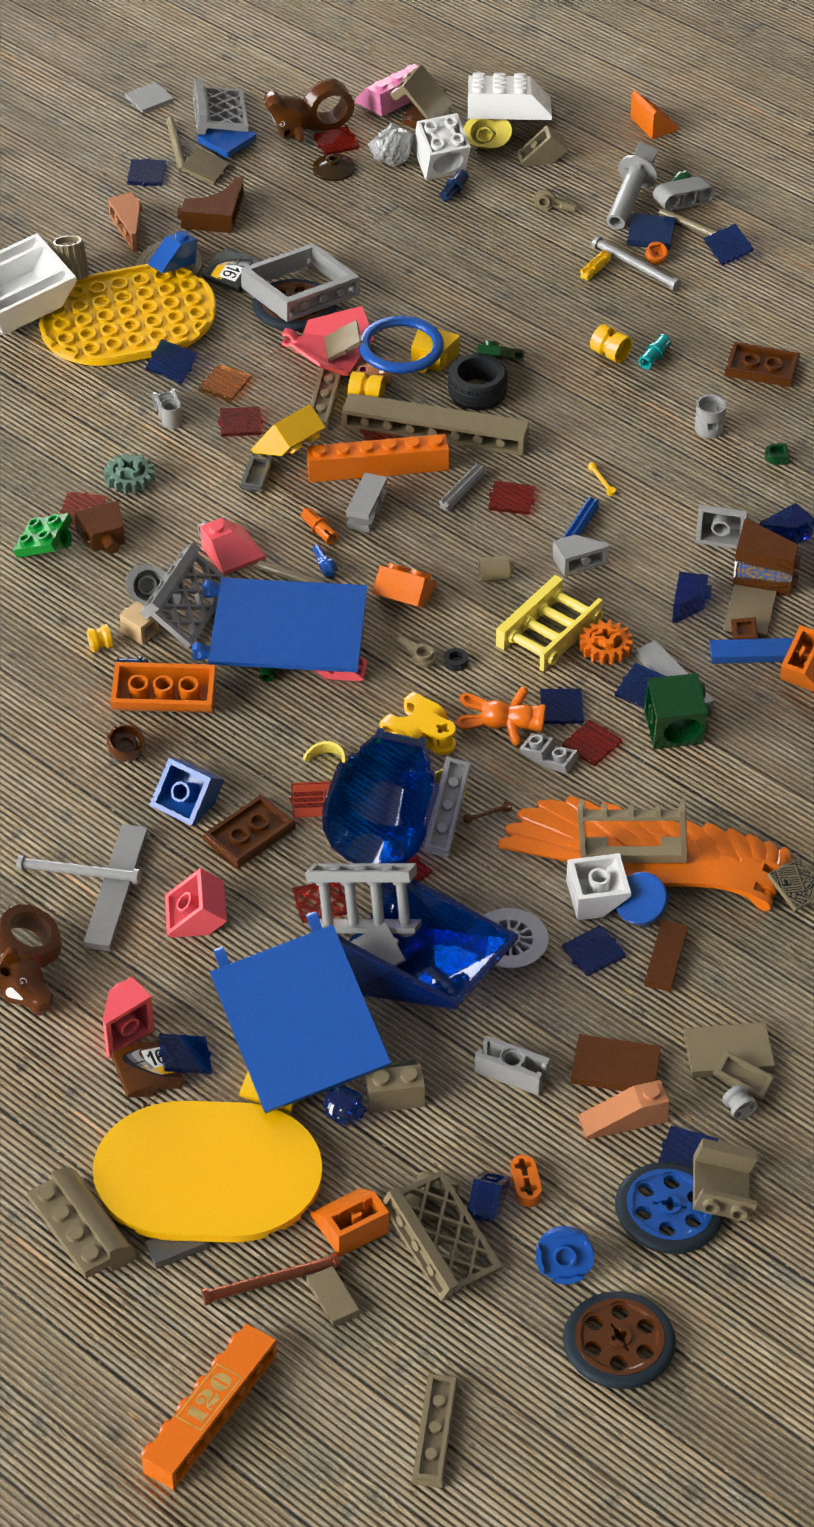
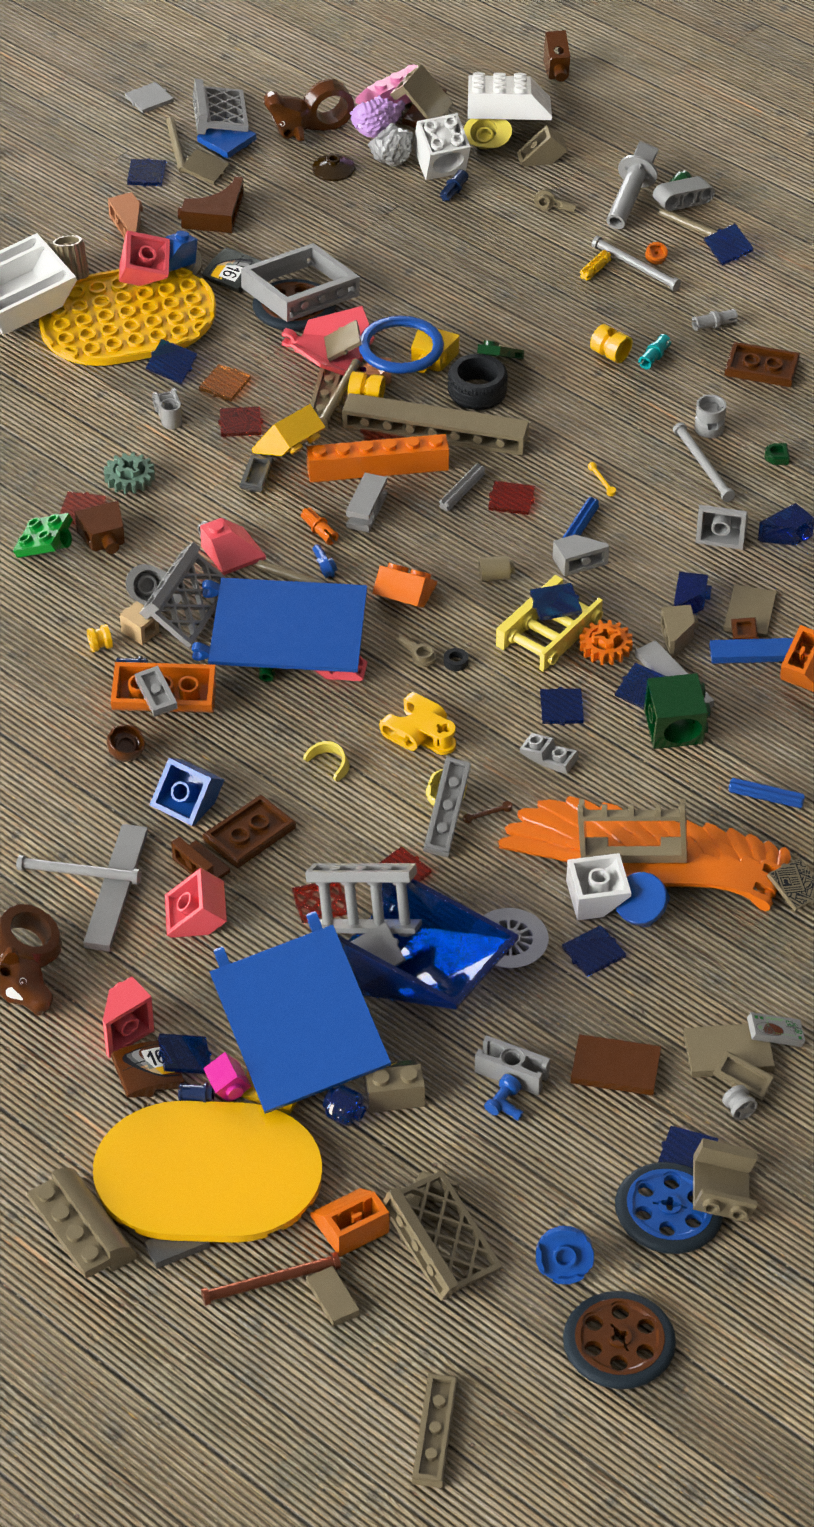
orange brick [141,1323,277,1490] -> none
clear red piece [289,781,340,818] -> none
clear red piece [313,126,360,155] -> none
clear blue windscreen [322,727,439,863] -> none
orange animal [456,687,546,746] -> none
clear blue slope [468,1171,511,1222] -> none
orange beam [510,1155,542,1207] -> none
clear red piece [562,719,622,767] -> none
nougat slope [578,1080,669,1140] -> none
dark blue tile [627,213,675,250] -> none
orange slope [630,90,680,139] -> none
reddish brown tile [644,920,688,992] -> none
reddish brown slope [732,519,801,596] -> none
none -> coral slope [119,231,170,286]
none -> light grey plate [135,666,178,717]
none -> reddish brown panel [171,837,231,879]
none -> dark blue pin [178,1082,215,1102]
none -> dark pink brick [203,1052,252,1102]
none -> dark tan bar [320,359,361,425]
none -> lavender piece [350,95,405,138]
none -> blue piece [484,1074,524,1121]
none -> clear blue piece [530,583,582,621]
none -> reddish brown torso [543,30,570,82]
none -> dark tan slope [660,605,698,659]
none -> light grey bar [673,422,735,502]
none -> light grey pin [692,308,738,331]
none -> blue axle [729,778,805,808]
none -> light grey tile [747,1012,805,1047]

